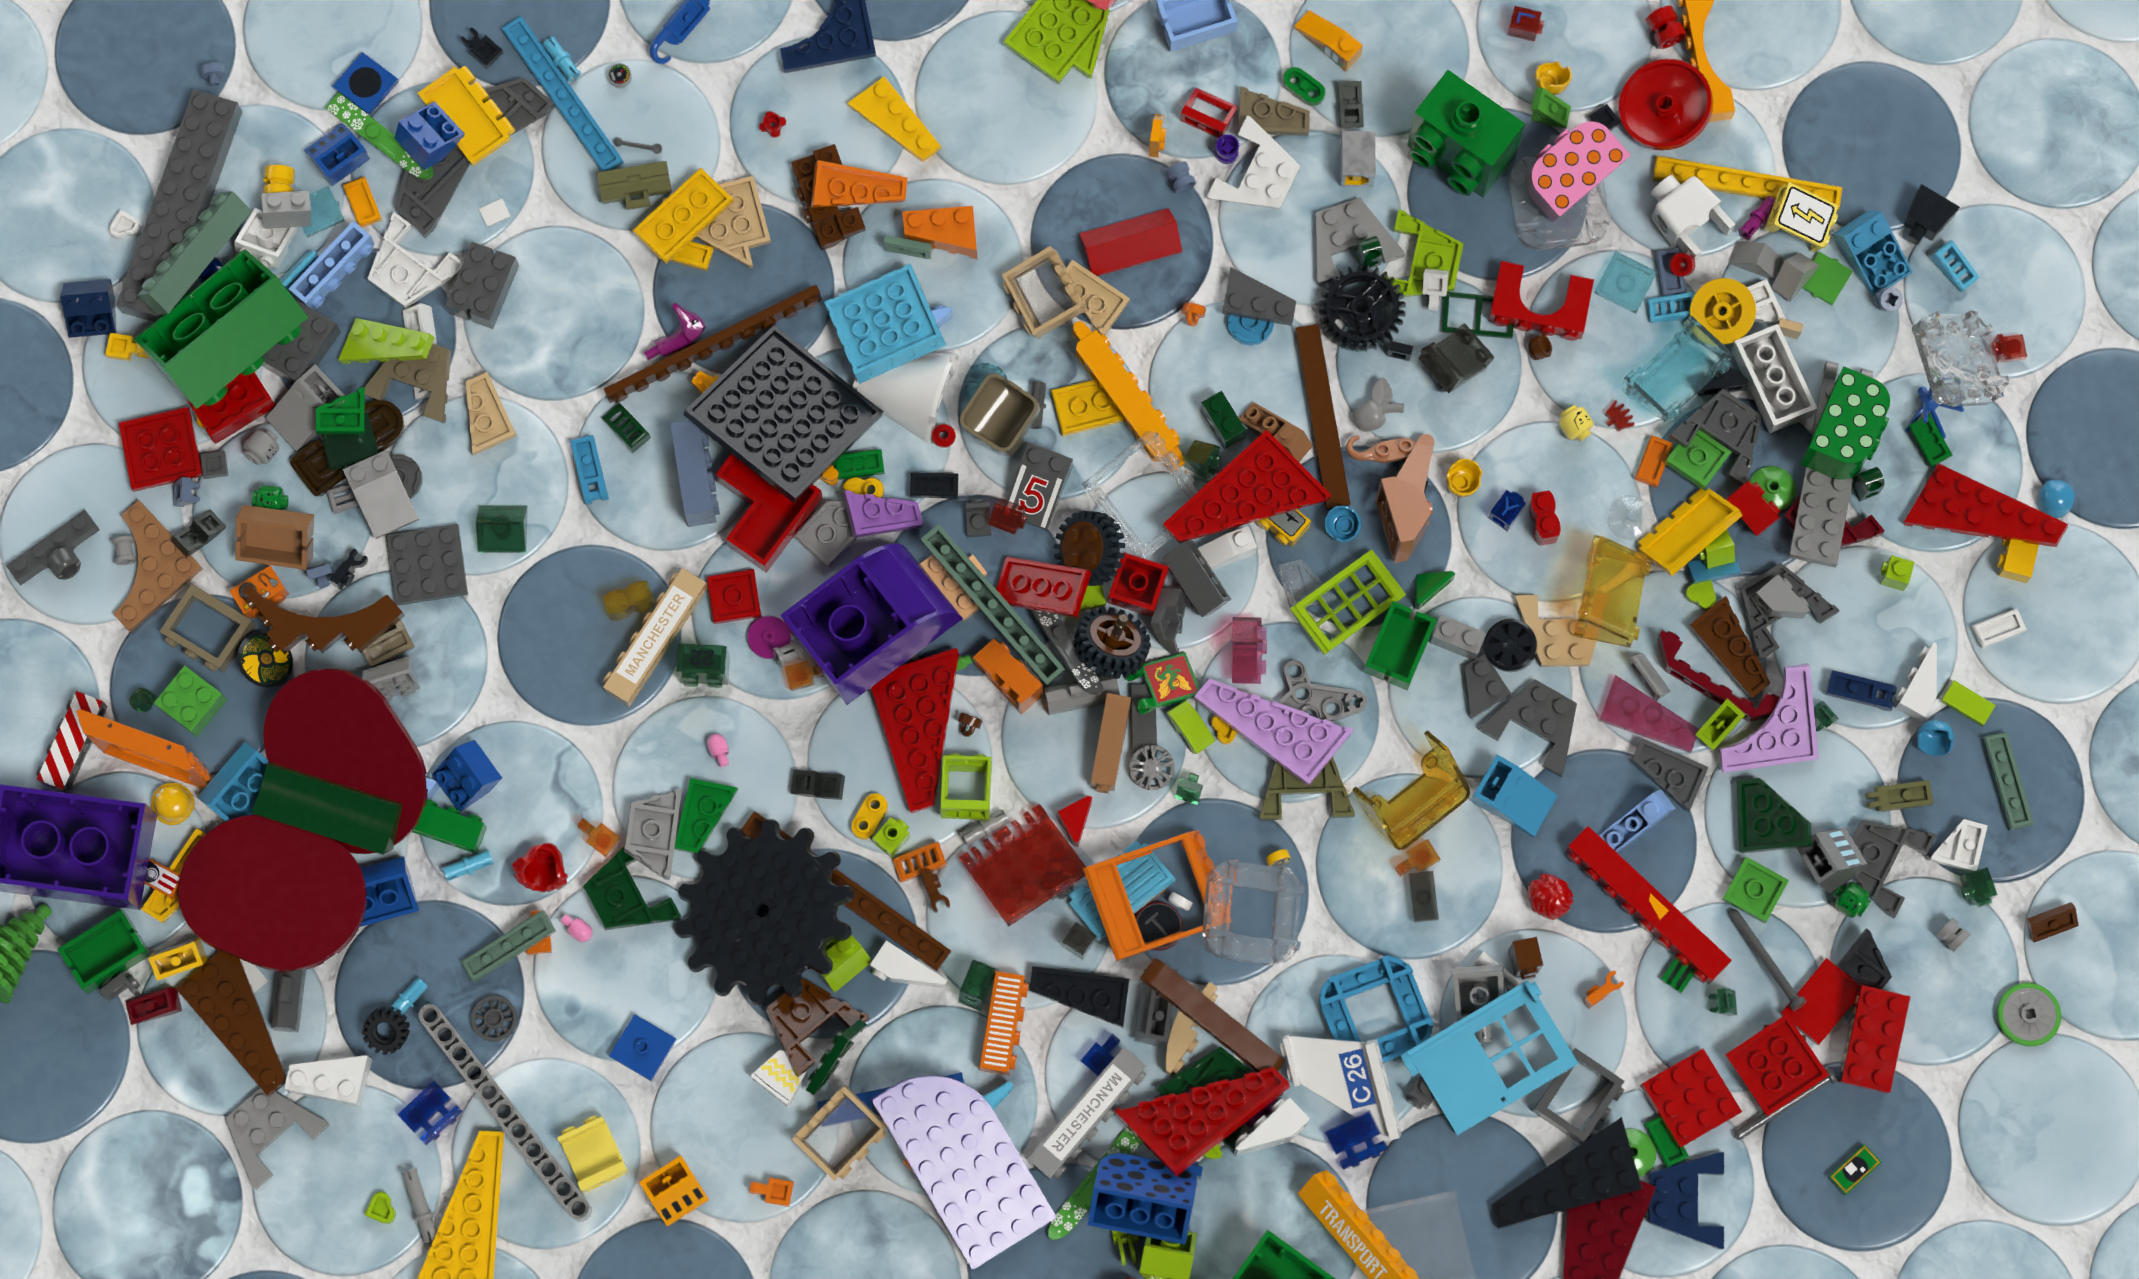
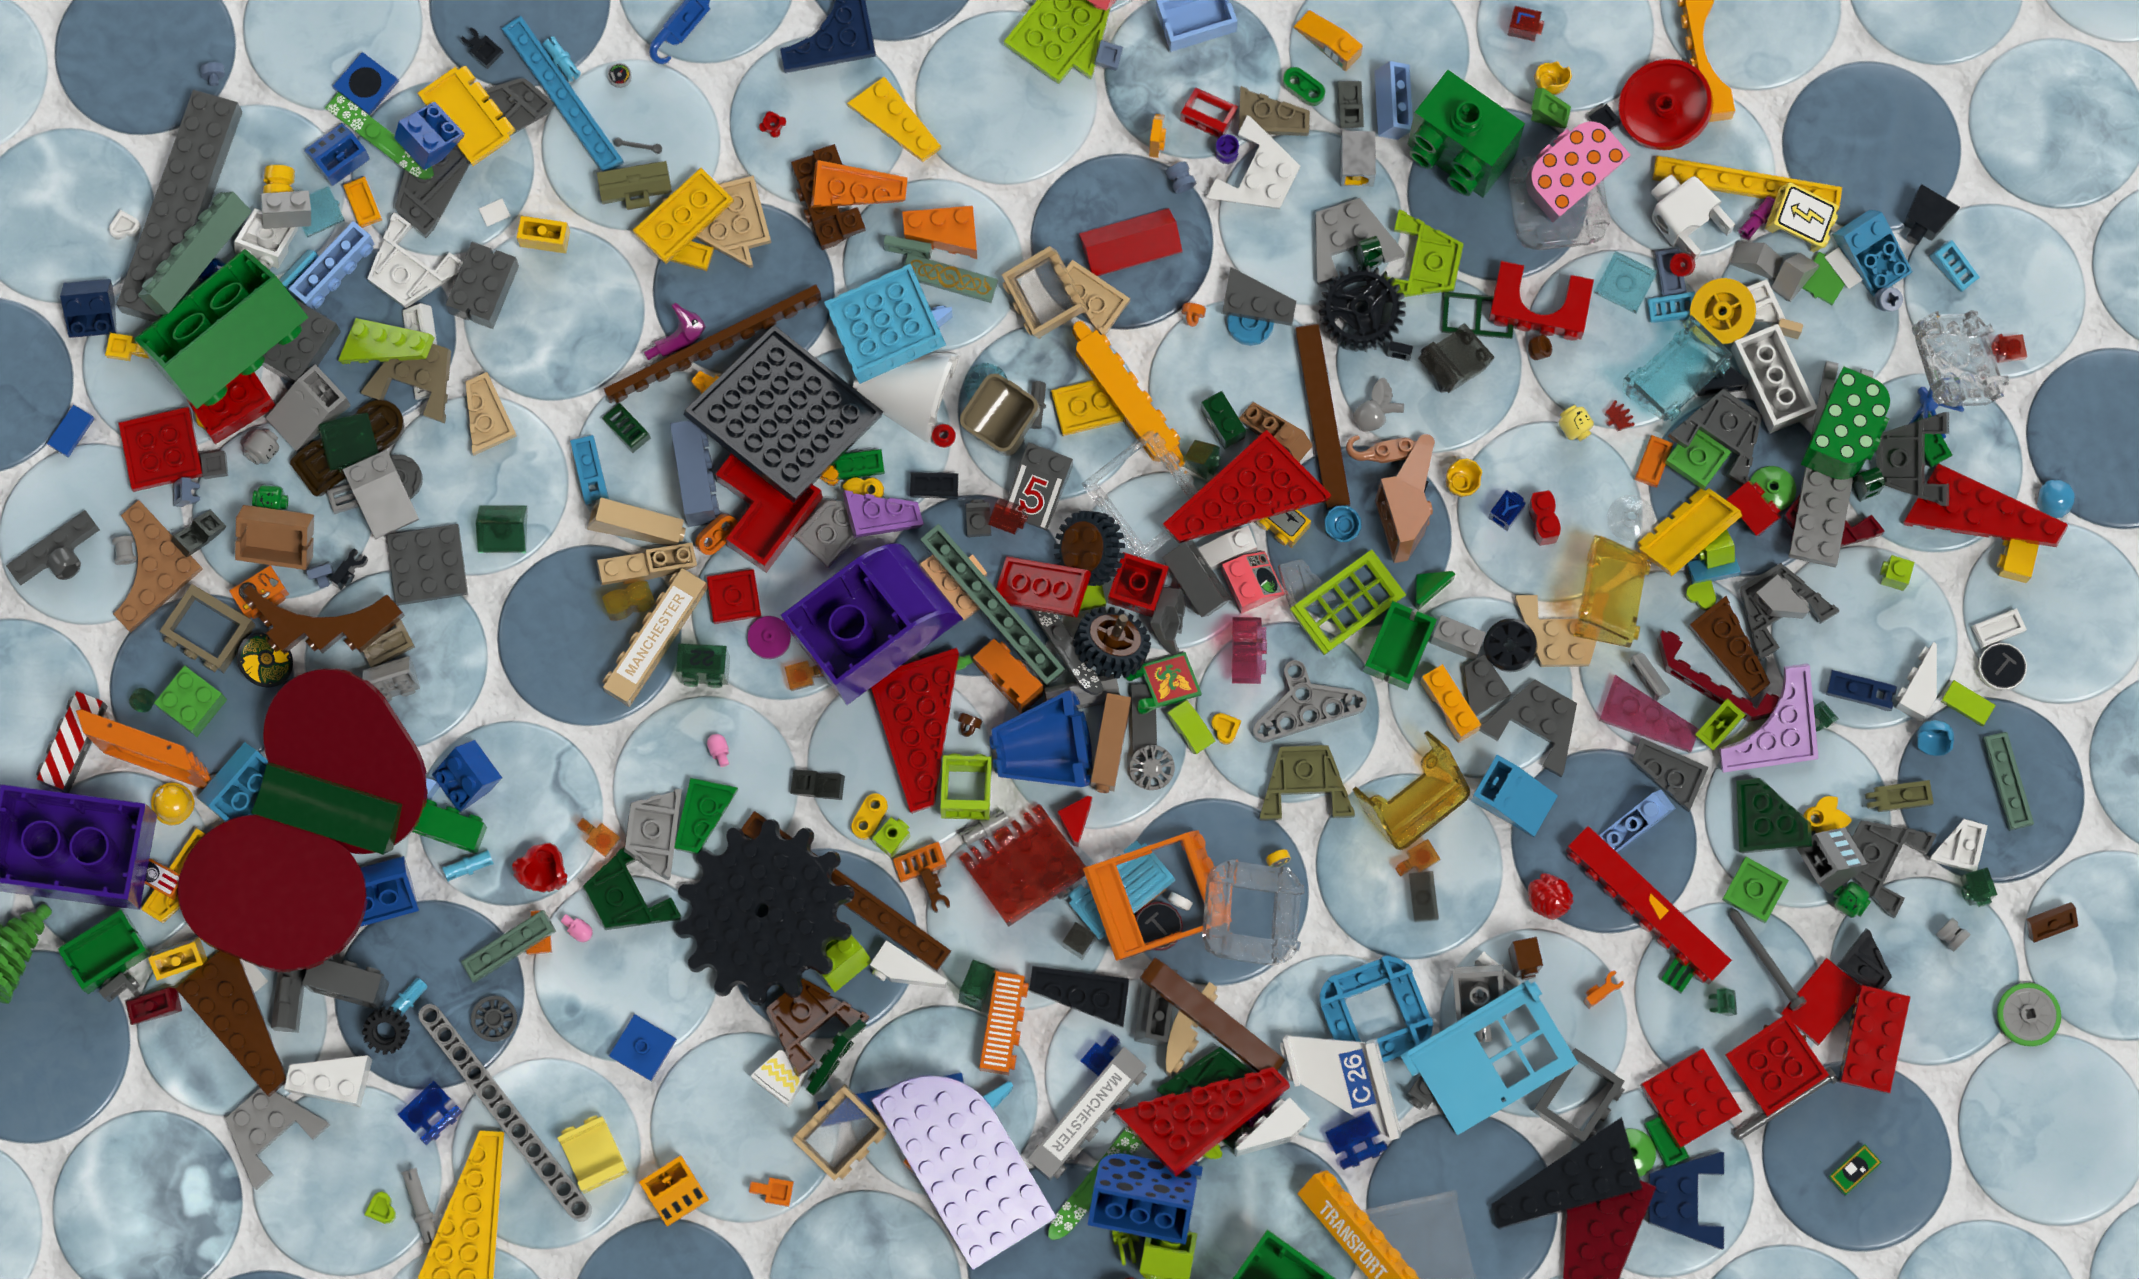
green wing [316,387,365,434] -> none
light grey bush [772,639,804,668] -> none
clear green tile [1175,772,1203,805] -> none
lavender wing [1194,678,1354,787] -> none
white plate [1423,269,1449,311] -> none
red wheel [1645,5,1687,49] -> none
none -> blue tile [47,405,95,458]
none -> dark grey brick [302,957,389,1010]
none -> yellow brick [517,216,570,254]
none -> tan slope [587,498,686,546]
none -> tan slope [596,543,697,585]
none -> orange plate [695,513,738,555]
none -> sand green tile [904,254,998,303]
none -> blue cone [989,690,1093,787]
none -> sand blue tile [1094,40,1123,71]
none -> coral slope [1221,551,1285,614]
none -> light blue brick [1375,61,1413,140]
none -> light orange arch [1420,664,1481,743]
none -> yellow plate [1803,796,1852,833]
none -> white sticker [1825,247,1863,289]
none -> dark grey wing [1876,412,1949,506]
none -> black tile [1978,643,2027,691]

